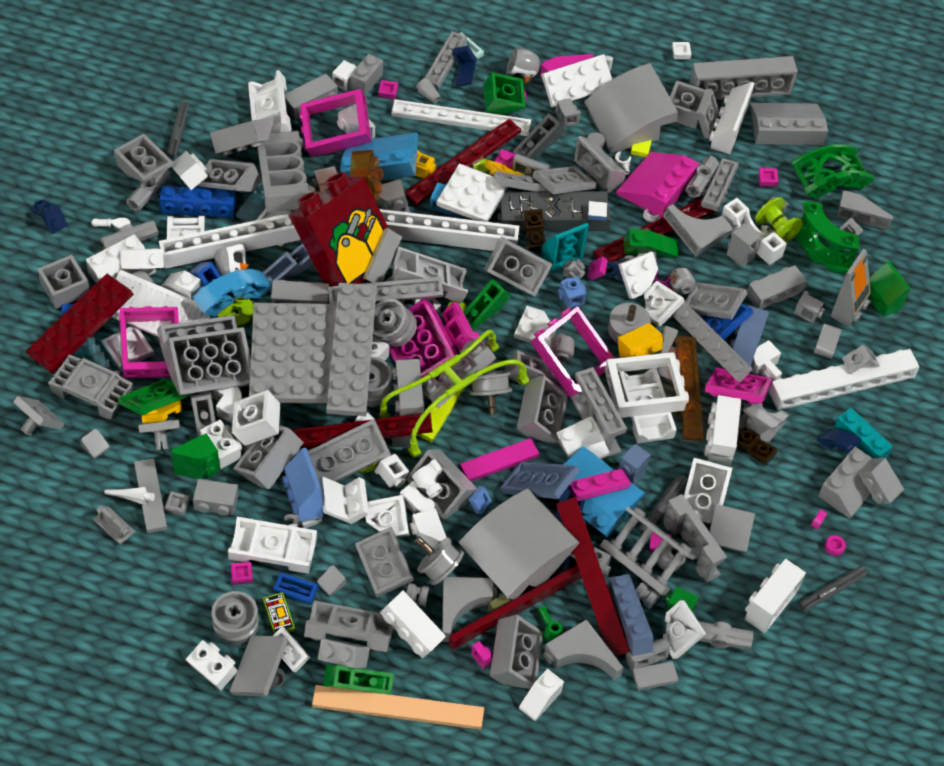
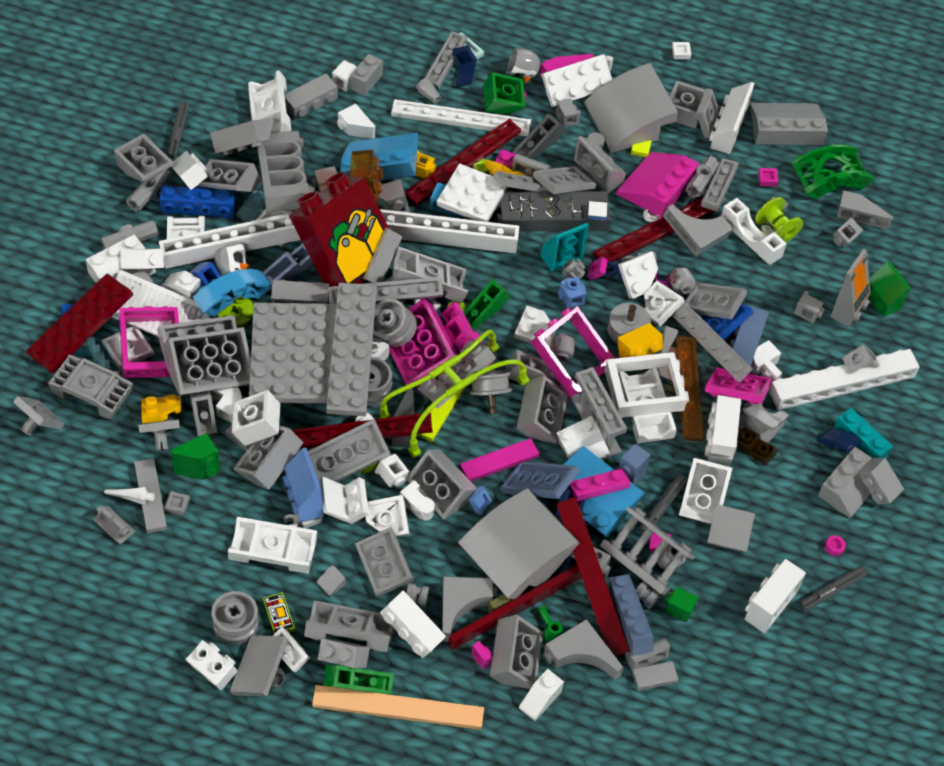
dark blue bracket [29,200,68,234] -> none
light grey brick [37,255,90,309] -> none
light grey slope [81,429,110,459] -> none
white piece [91,218,131,229] -> none
green tile [118,378,190,415] -> none
light grey brick [193,479,239,516] -> none
white brick [200,420,242,469] -> none
dark pink tile [231,562,253,585] -> none
blue tile [273,572,319,605] -> none
dark pink window [299,89,372,157] -> none
dark pink tile [378,80,398,100] -> none
light grey brick [392,359,424,416] -> none
white slope [410,508,447,548] -> none
white piece [412,459,443,498] -> none
light grey wheel [414,536,464,585] -> none
light grey slope [484,236,552,297] -> none
dark brown slope [524,209,545,249] -> none
white piece [614,151,631,174] -> none
green slope [624,229,678,258] -> none
light grey piece [663,494,727,582] -> none
white plate [663,600,706,659] -> none
light grey brick [689,56,798,100] -> none
light grey piece [698,621,753,650] -> none
light grey brick [726,223,761,267] -> none
light grey brick [746,265,807,309] -> none
green fence [796,201,859,275] -> none
dark pink tile [810,509,827,529] -> none
light grey beam [814,323,842,359] -> none

